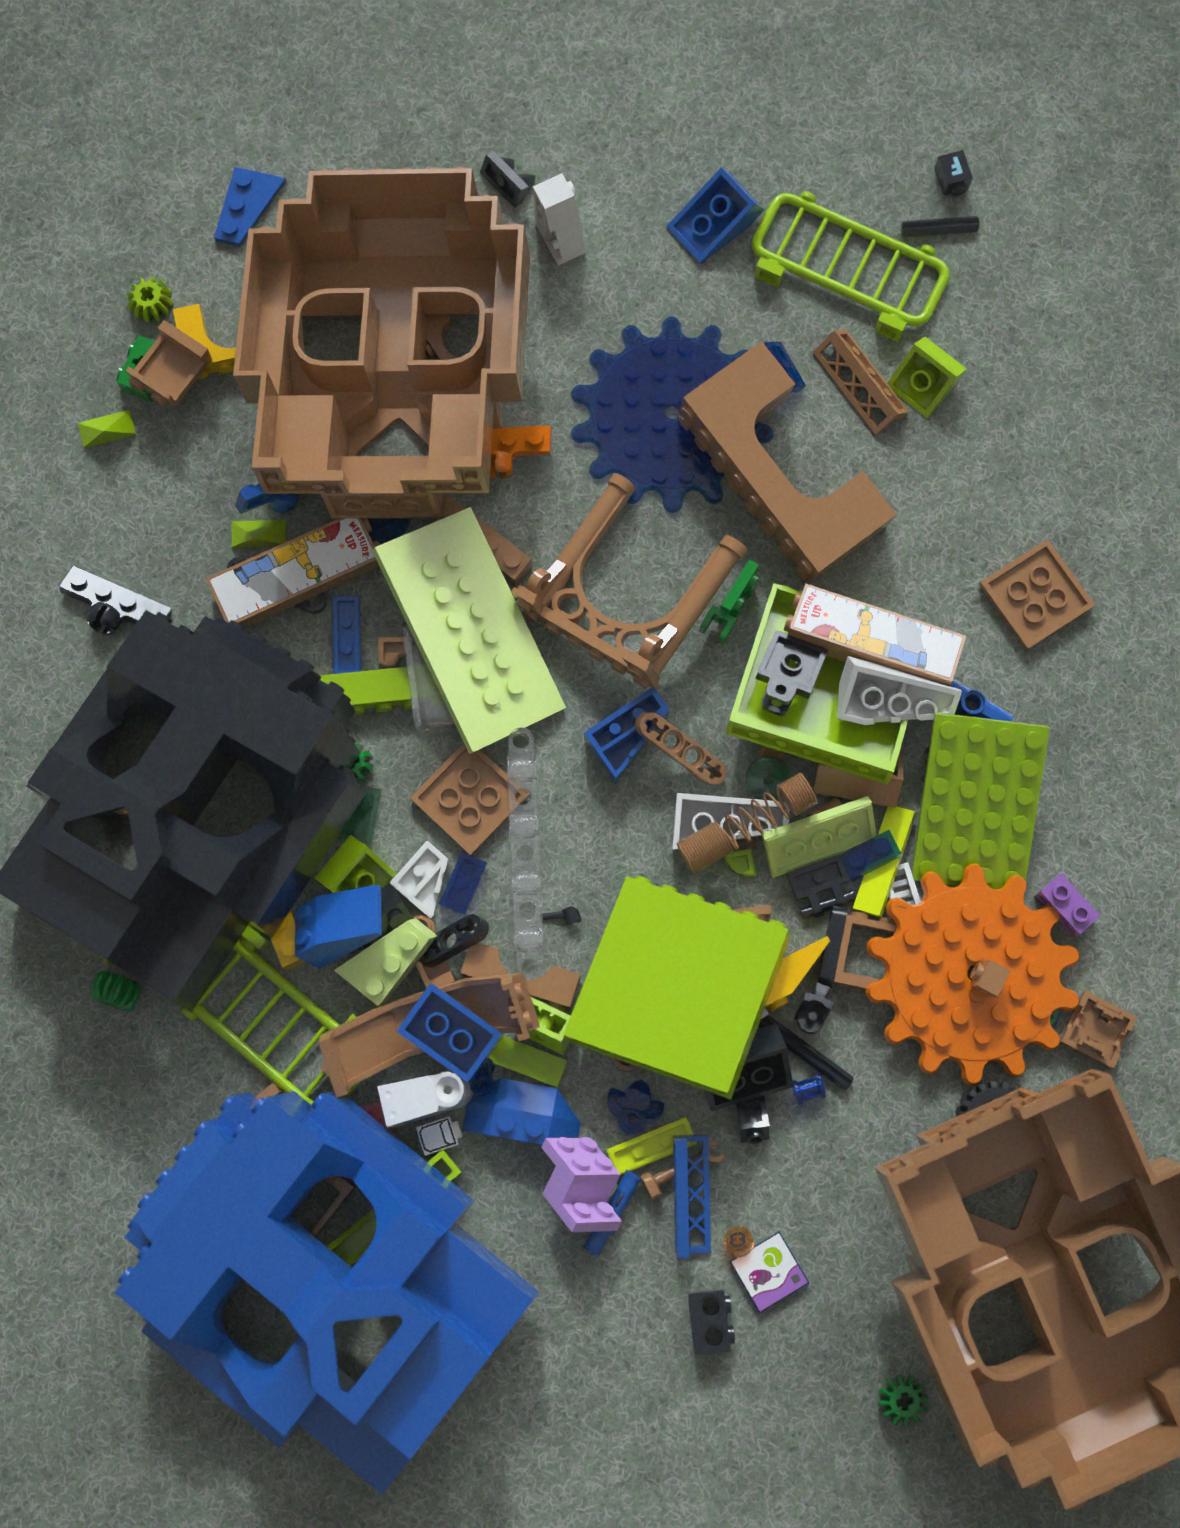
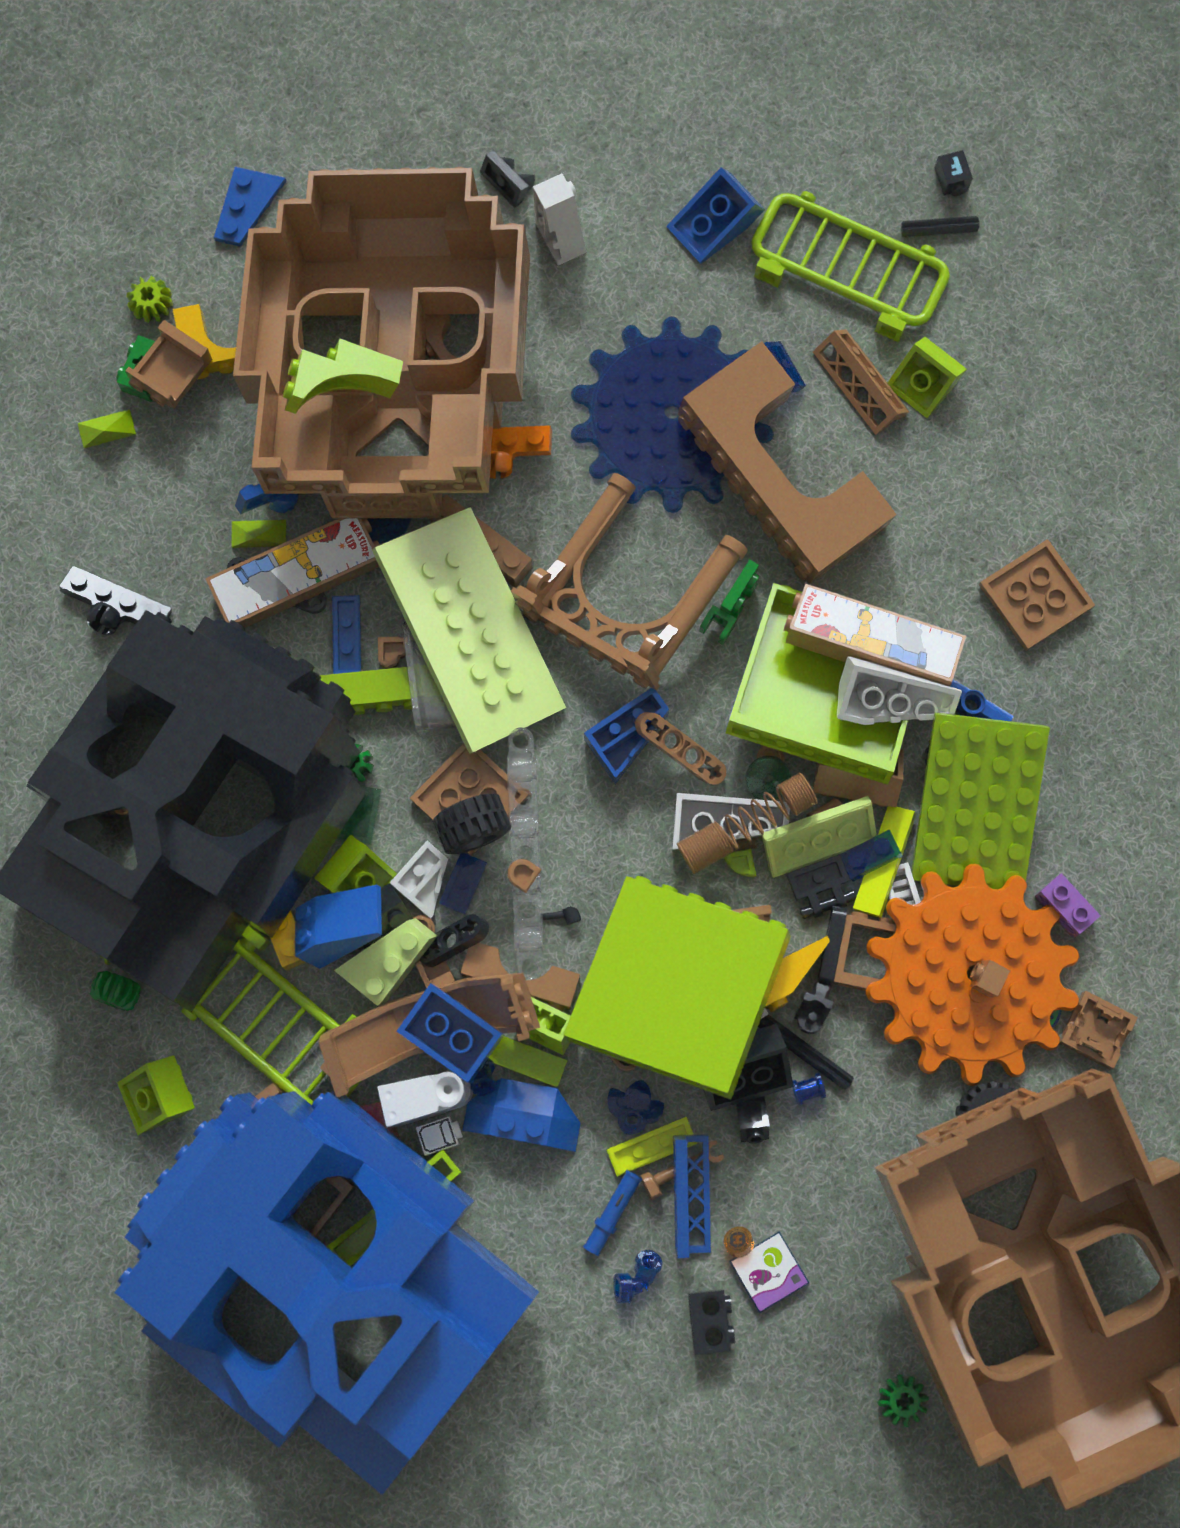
lavender bracket [541,1137,622,1232] -> none
plate [755,630,828,717] -> none
none -> lime slope [117,1055,195,1135]
none -> lime arch [283,339,403,414]
none -> black tyre [433,793,512,854]
none -> medium nougat tile [507,859,542,894]
none -> clear blue arm [613,1250,662,1304]

